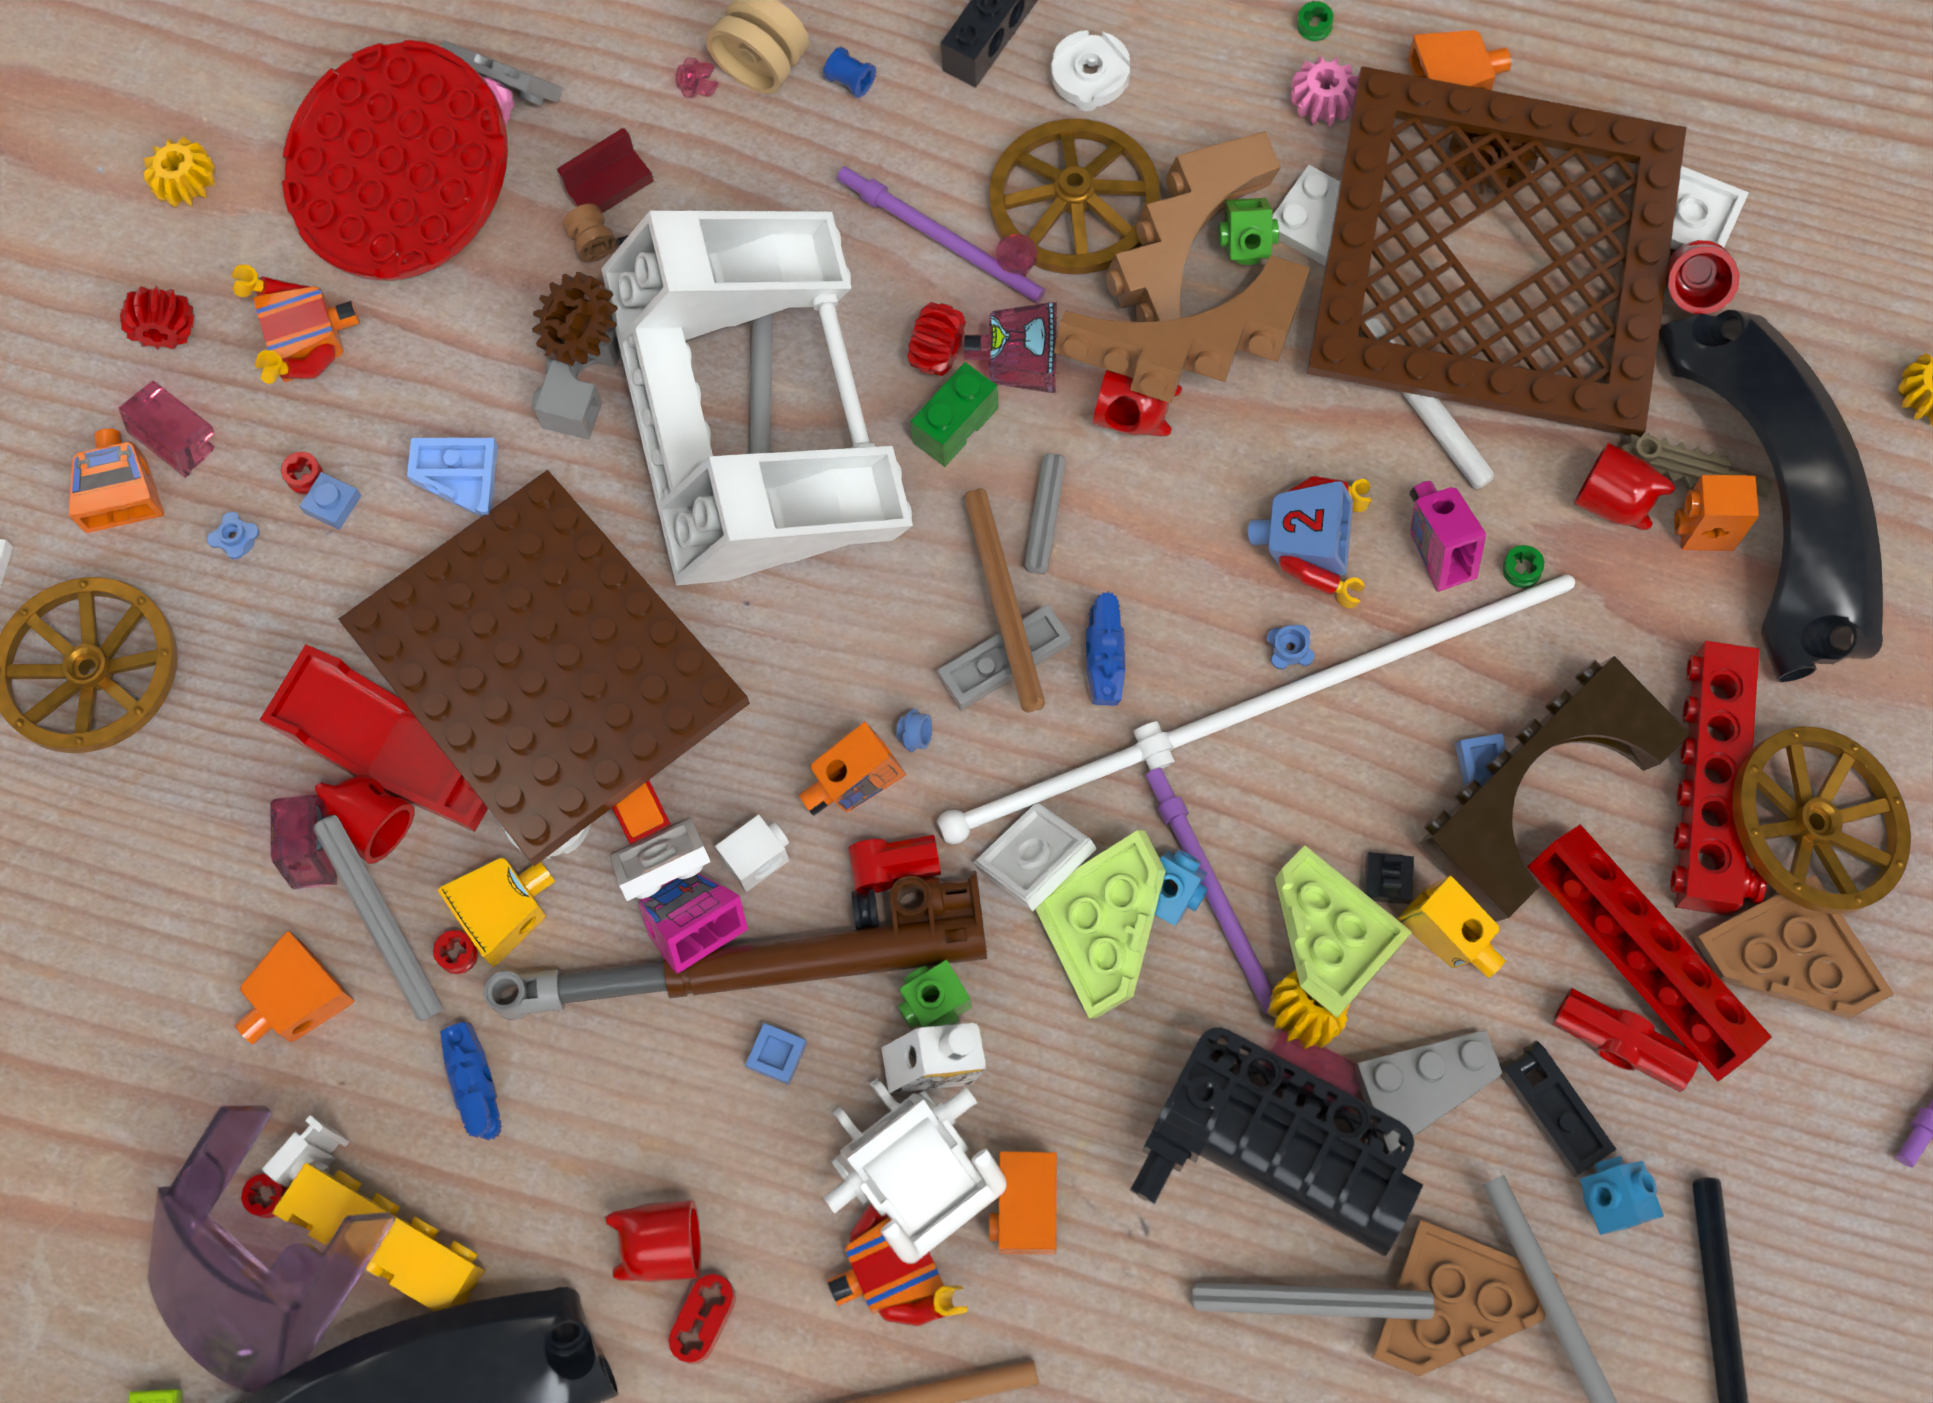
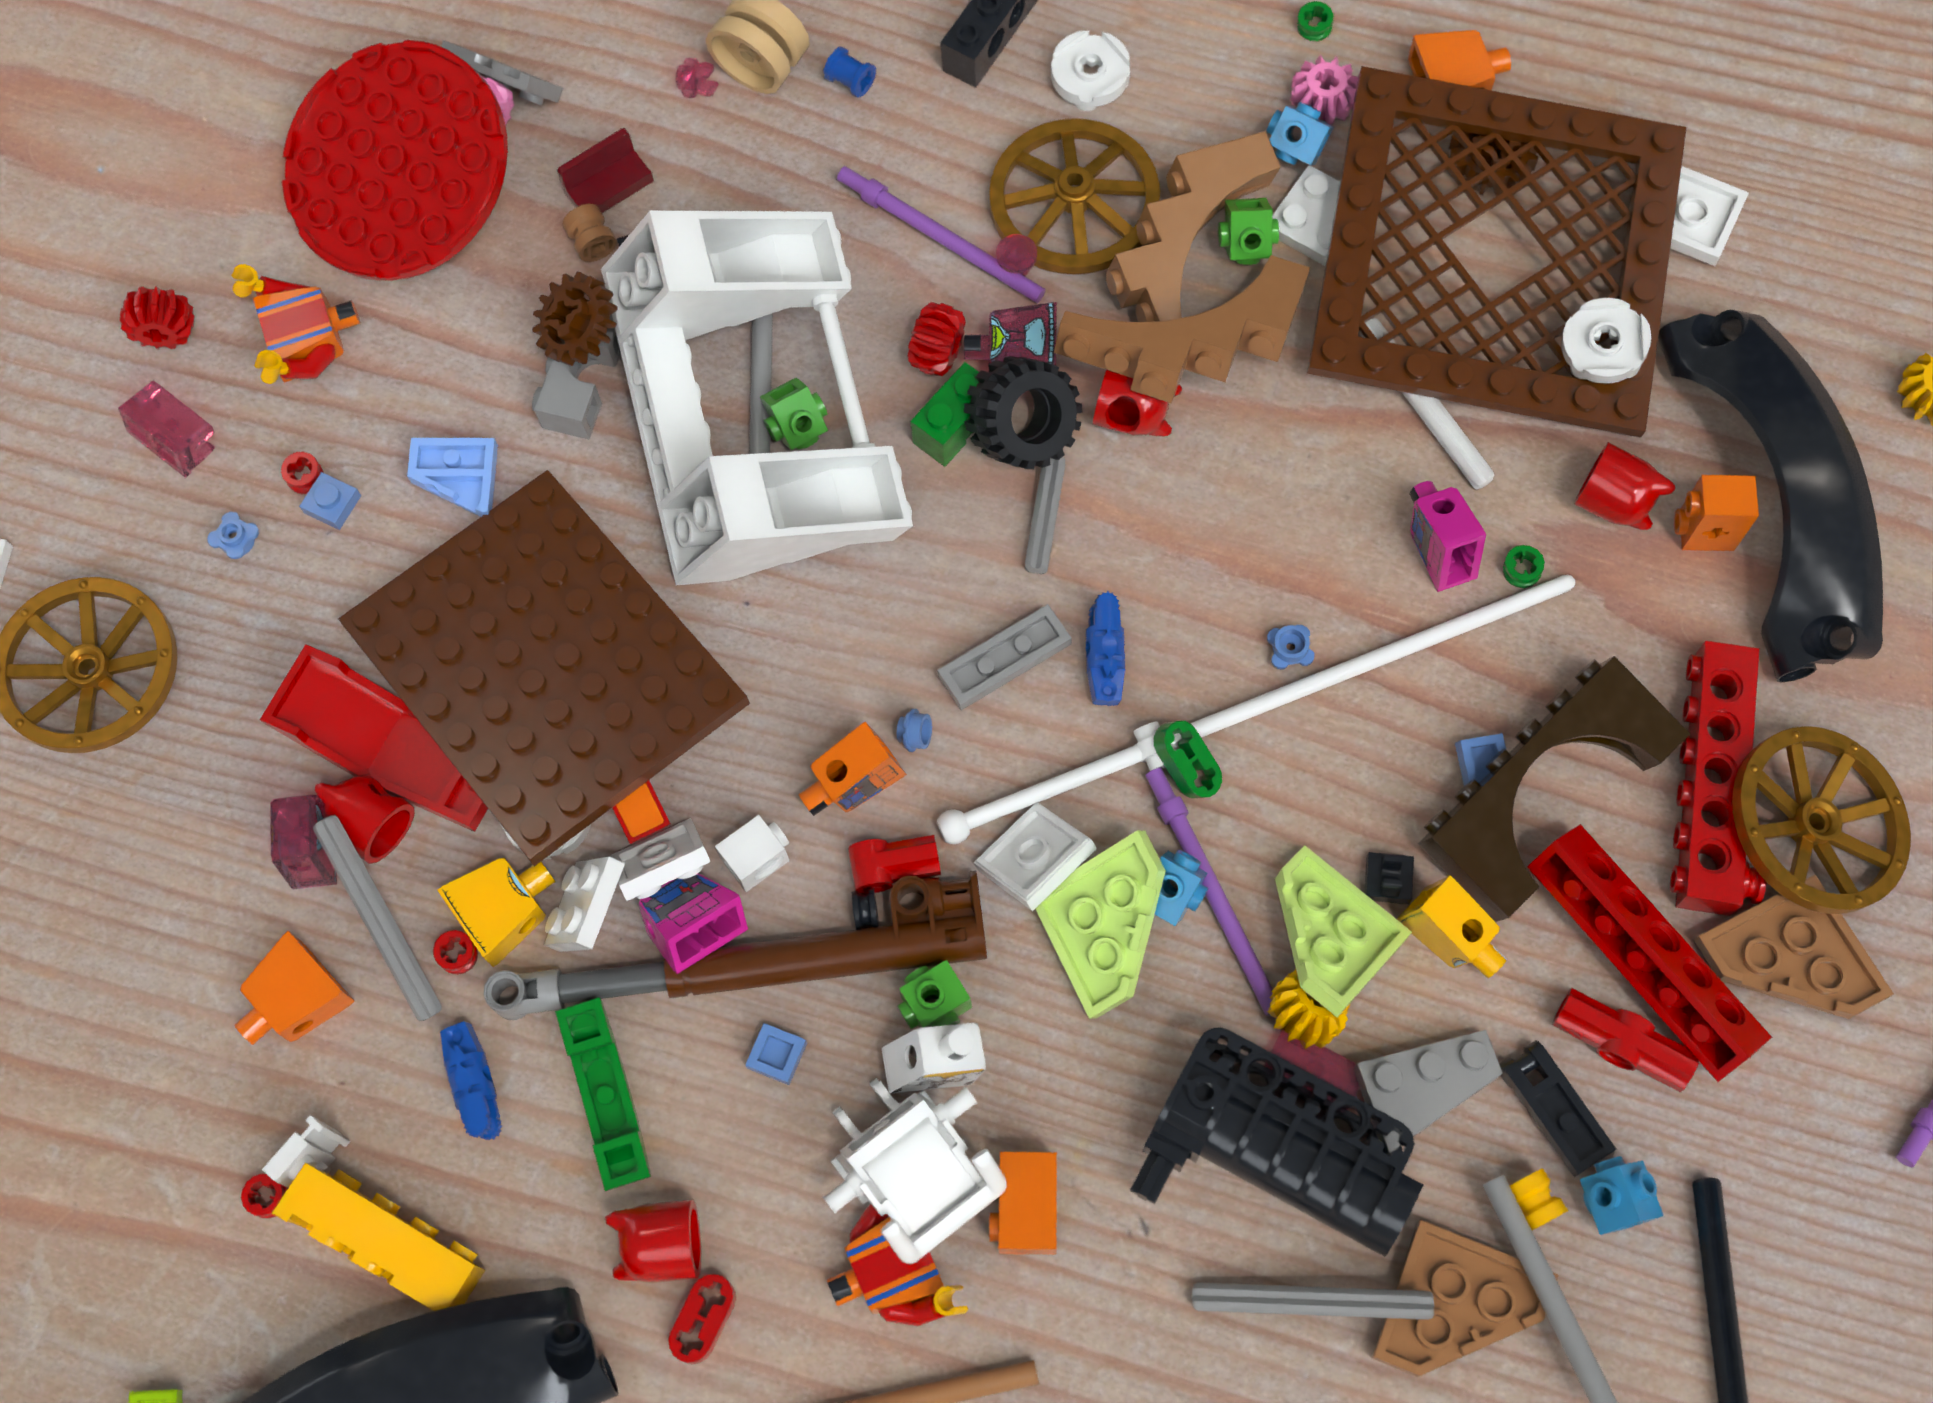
orange torso [69,428,164,533] -> none
yellow gear [143,136,216,208] -> none
clear purple windscreen [147,1106,396,1393] -> none
medium nougat axle [964,488,1045,713] -> none
medium blue torso [1248,476,1372,609] -> none
dark tan piece [1621,433,1772,497] -> none
red piece [1666,240,1740,314] -> none
none -> white plate [544,857,625,952]
none -> green slope [555,997,651,1191]
none -> bright green brick [760,377,828,450]
none -> black tyre [964,356,1082,469]
none -> green beam [1154,721,1222,798]
none -> dark azure brick [1266,102,1334,165]
none -> yellow wheel [1510,1168,1569,1231]
none -> white plate [1561,298,1651,383]

